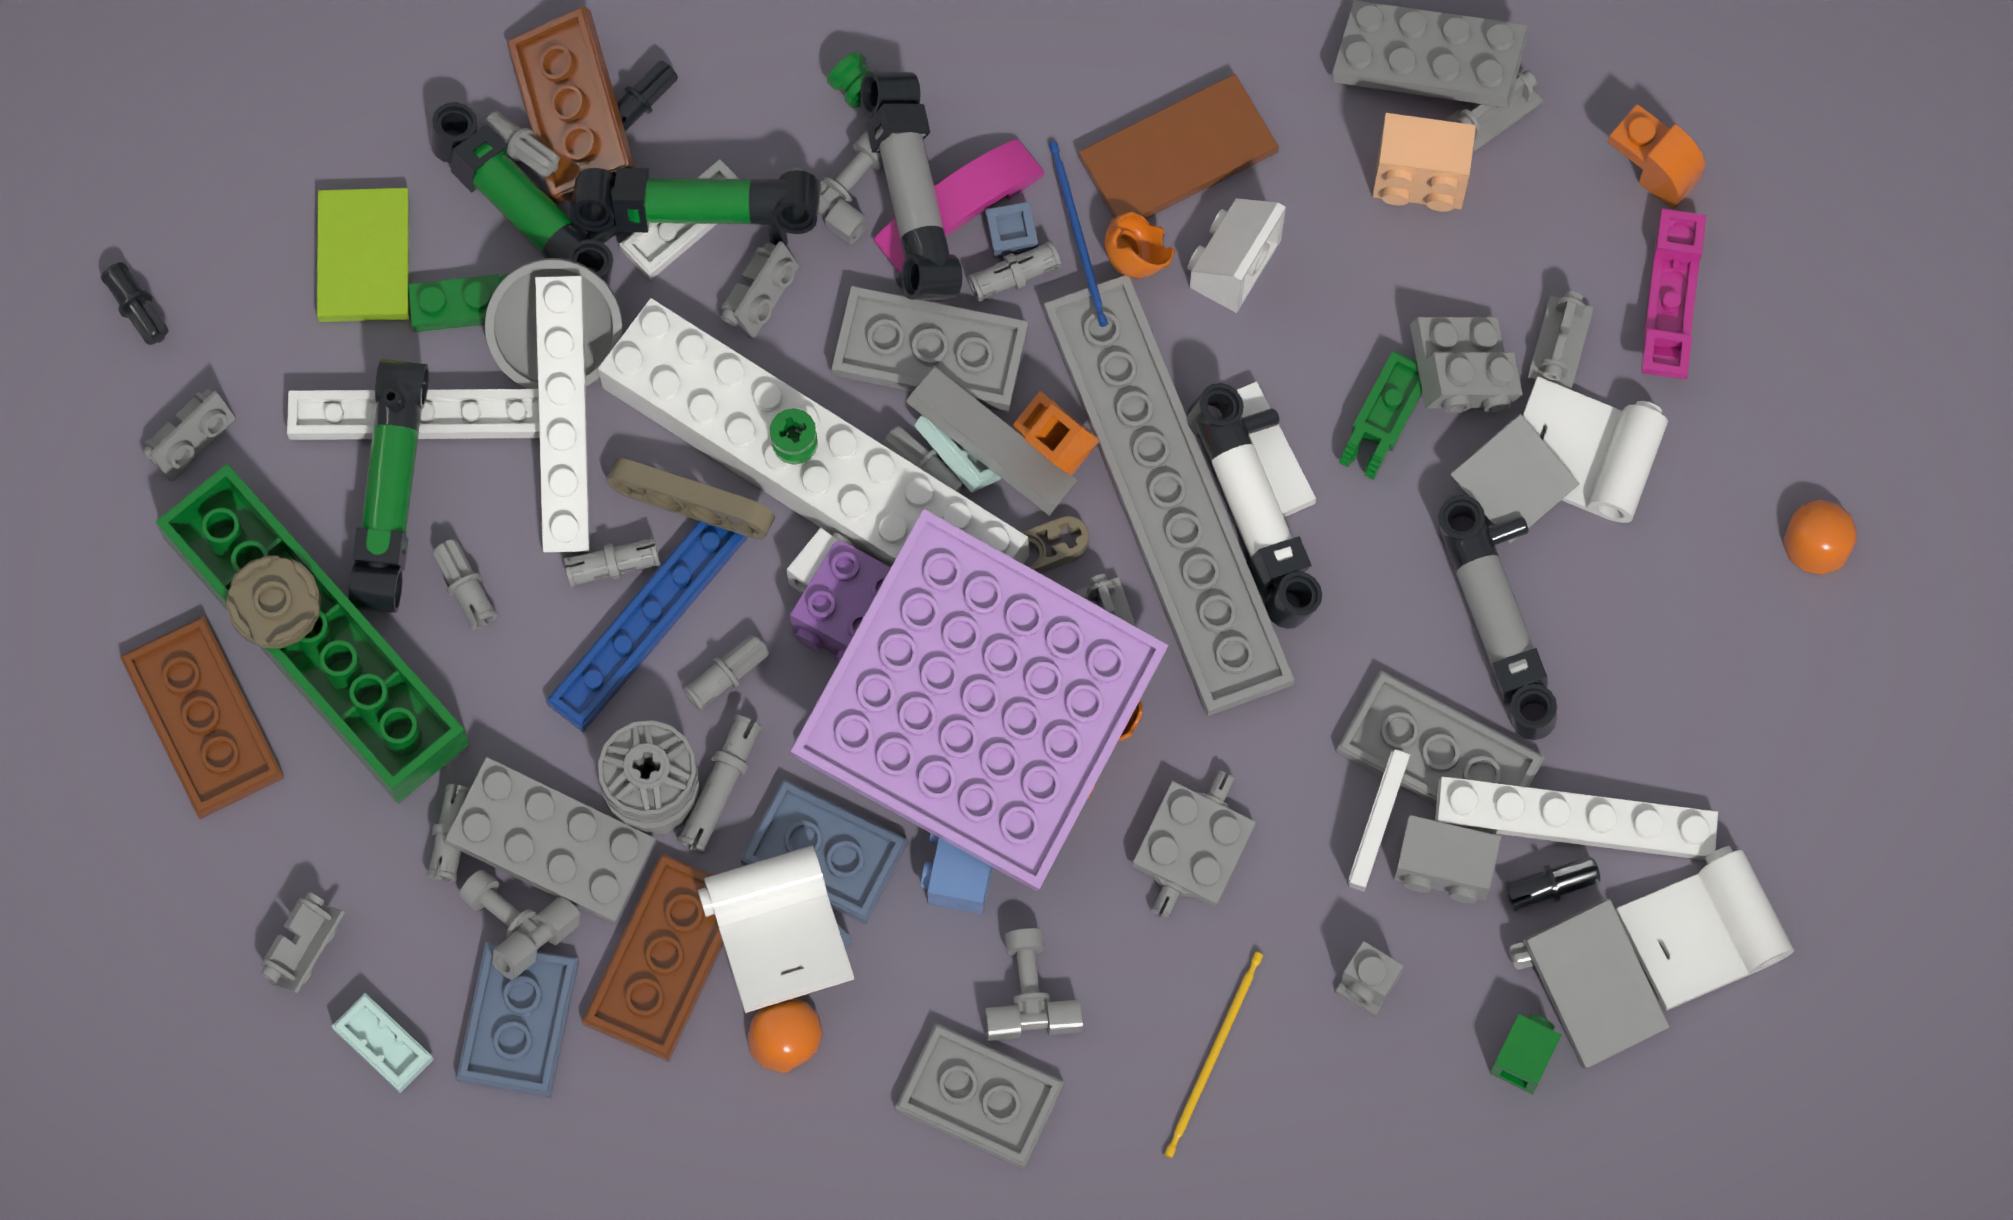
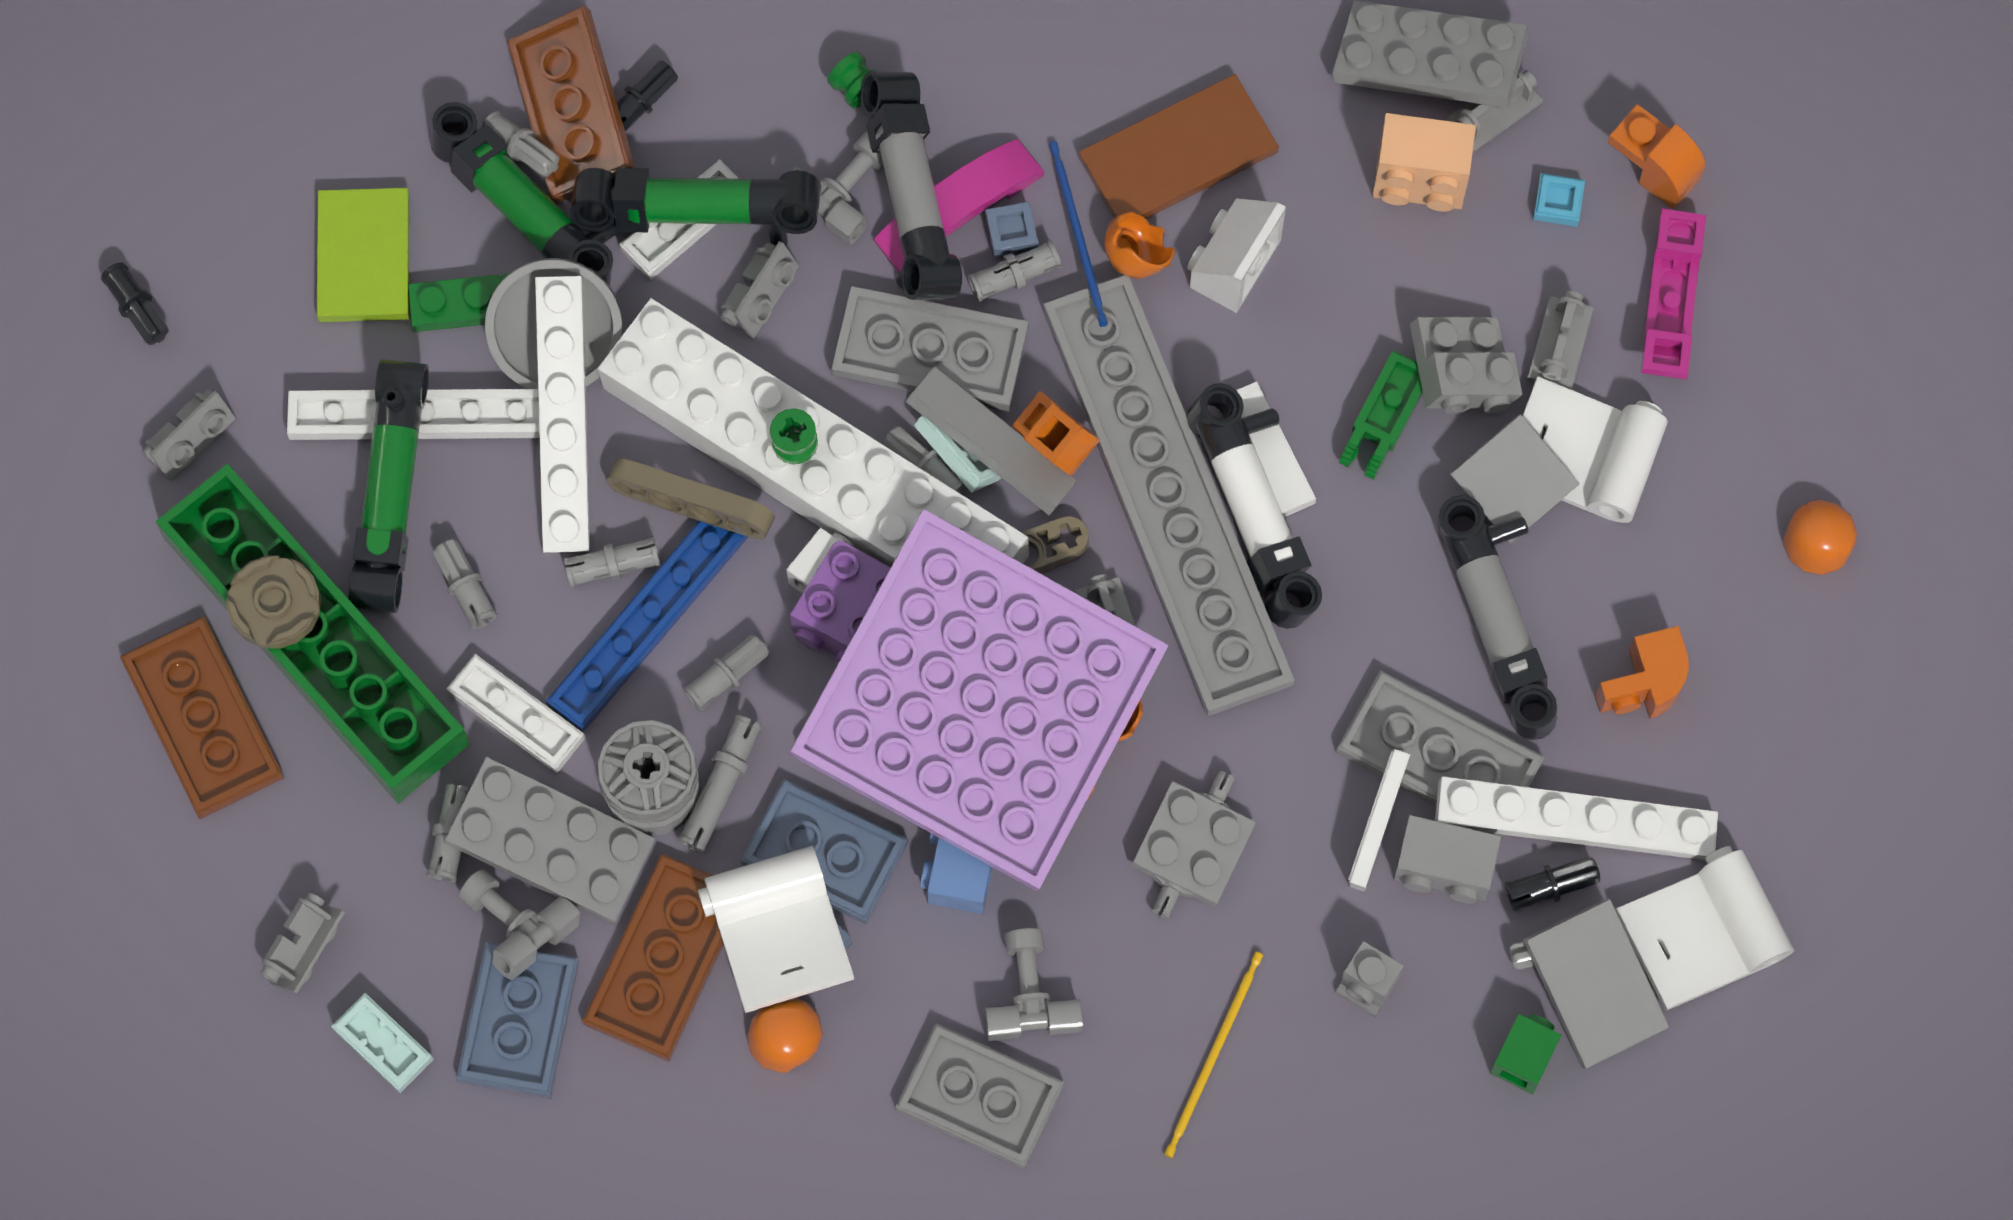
none -> white tile [446,654,585,774]
none -> medium azure tile [1533,173,1585,227]
none -> orange brick [1595,626,1689,719]

